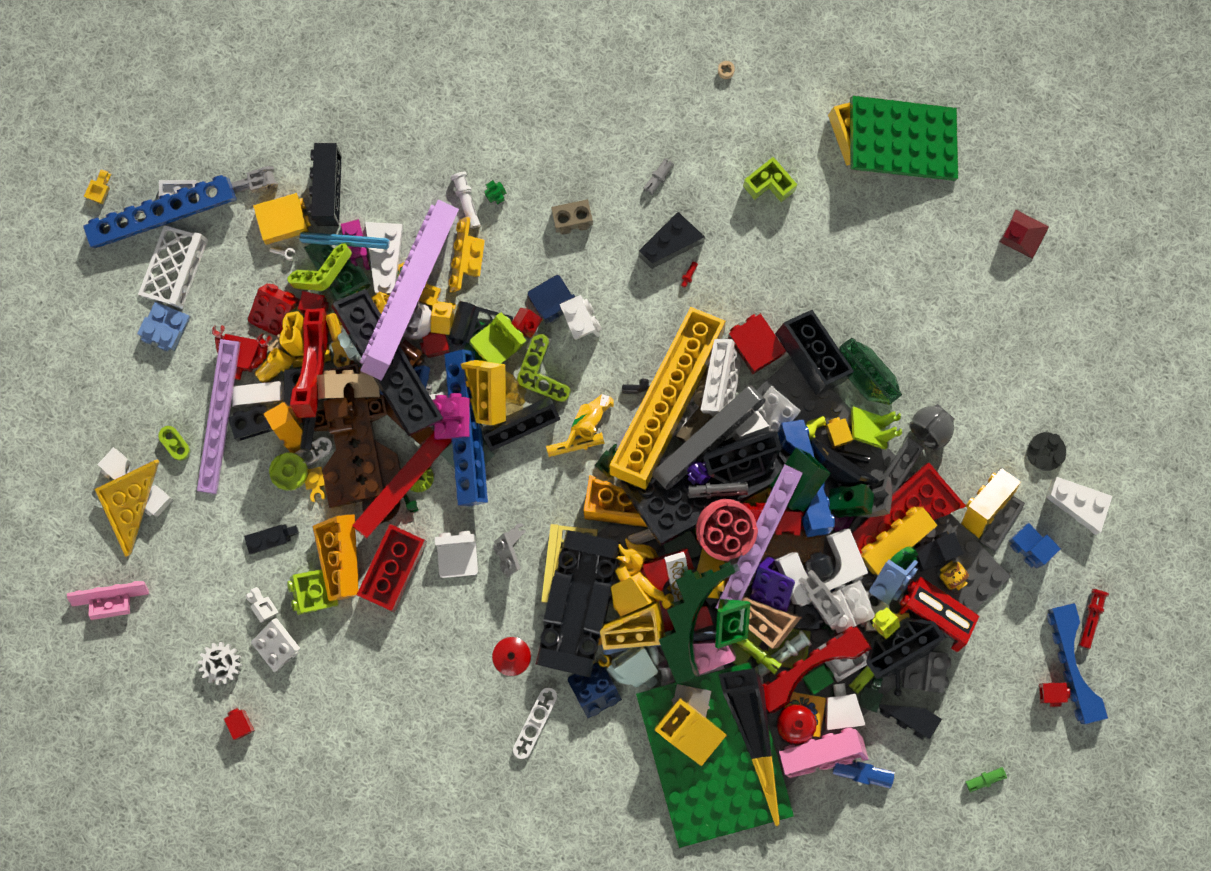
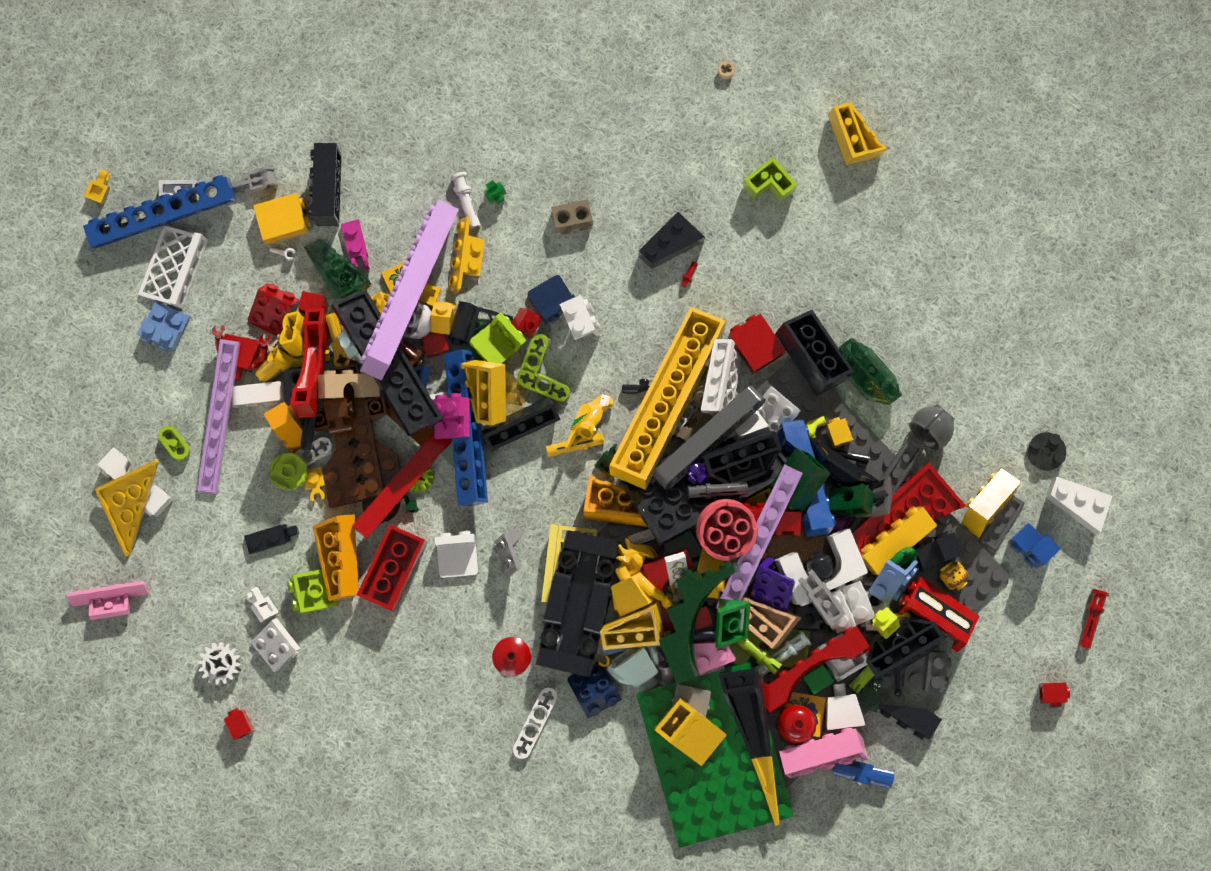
black brick [228,405,273,442] -> none
lime beam [287,243,352,291] -> none
dark azure axle [299,232,390,249] -> none
white wing [365,222,403,295] -> none
light grey pin [643,158,674,195] -> none
green plate [850,96,958,181] -> none
lime plate [851,406,902,450] -> none
bright green pin [965,767,1007,793] -> none
dark red slope [999,210,1049,259] -> none
blue arch [1047,603,1108,724] -> none

